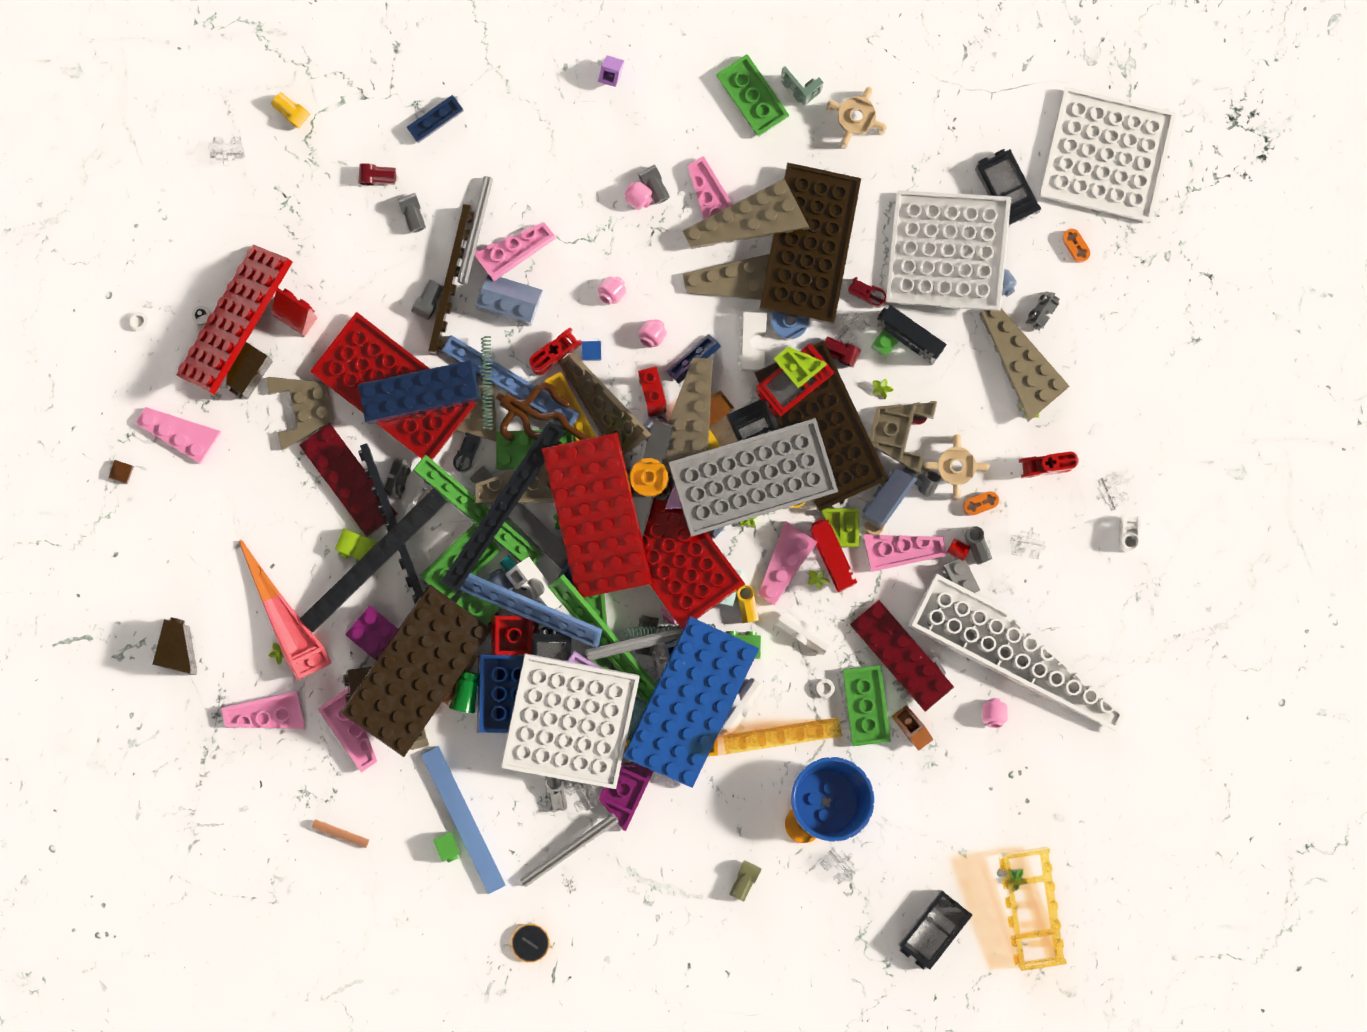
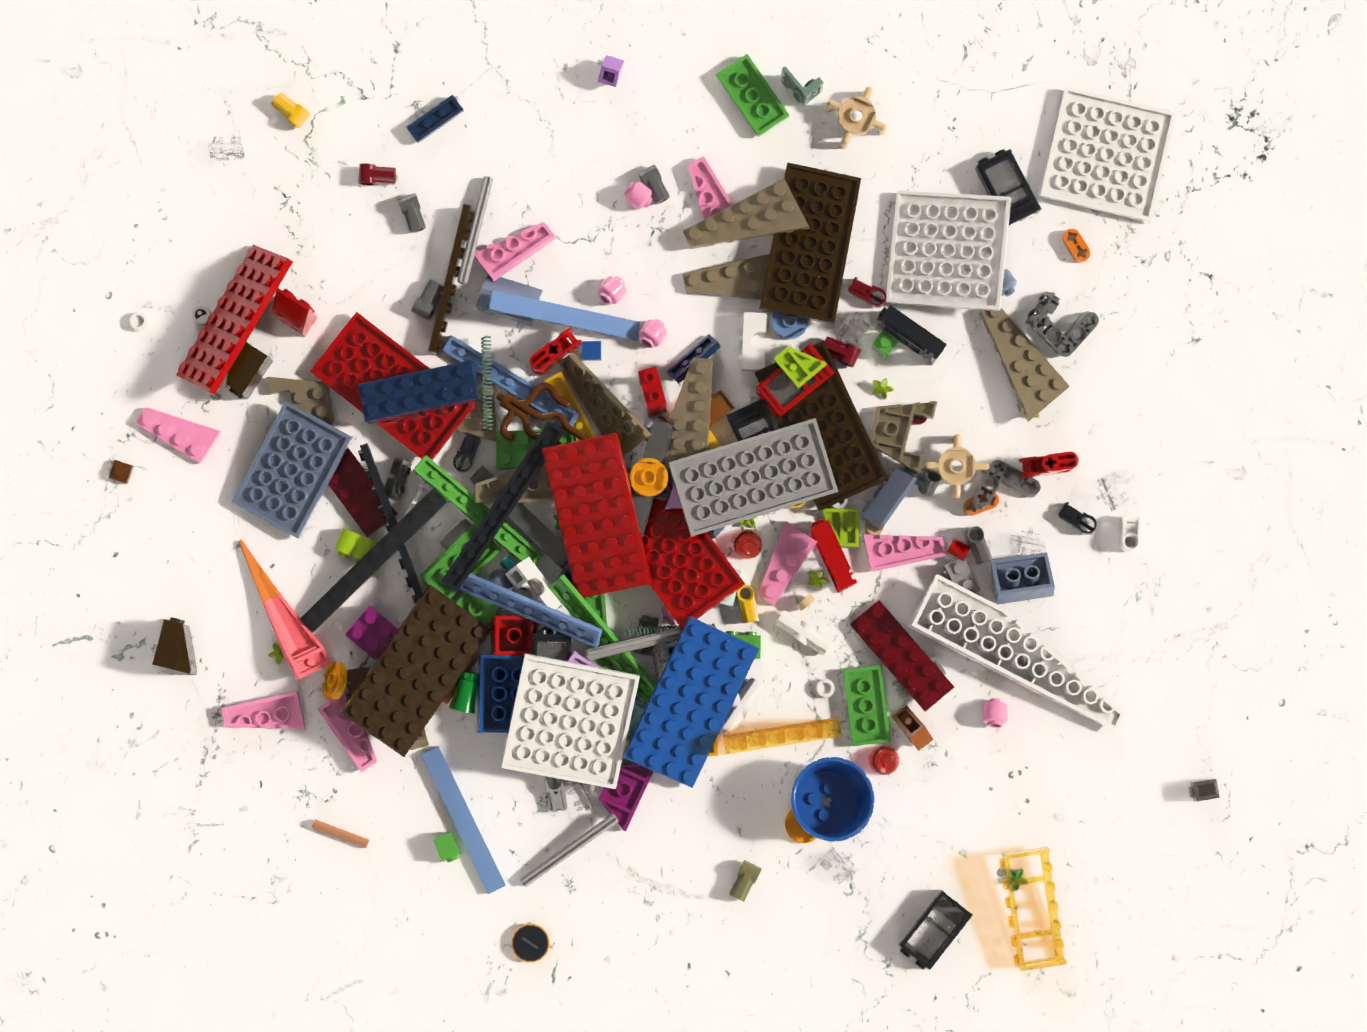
none -> sand blue plate [232,401,353,539]
none -> light orange tile [322,662,347,700]
none -> light grey beam [439,518,472,550]
none -> medium blue tile [488,290,640,341]
none -> clear red hair [733,529,762,560]
none -> tan tile [796,594,815,611]
none -> clear red hair [868,746,900,775]
none -> dark grey beam [972,460,1041,510]
none -> sand blue slope [990,552,1055,605]
none -> dark grey beam [1030,311,1099,357]
none -> black piece [1058,502,1097,535]
none -> clear smoke brick [1188,779,1220,802]

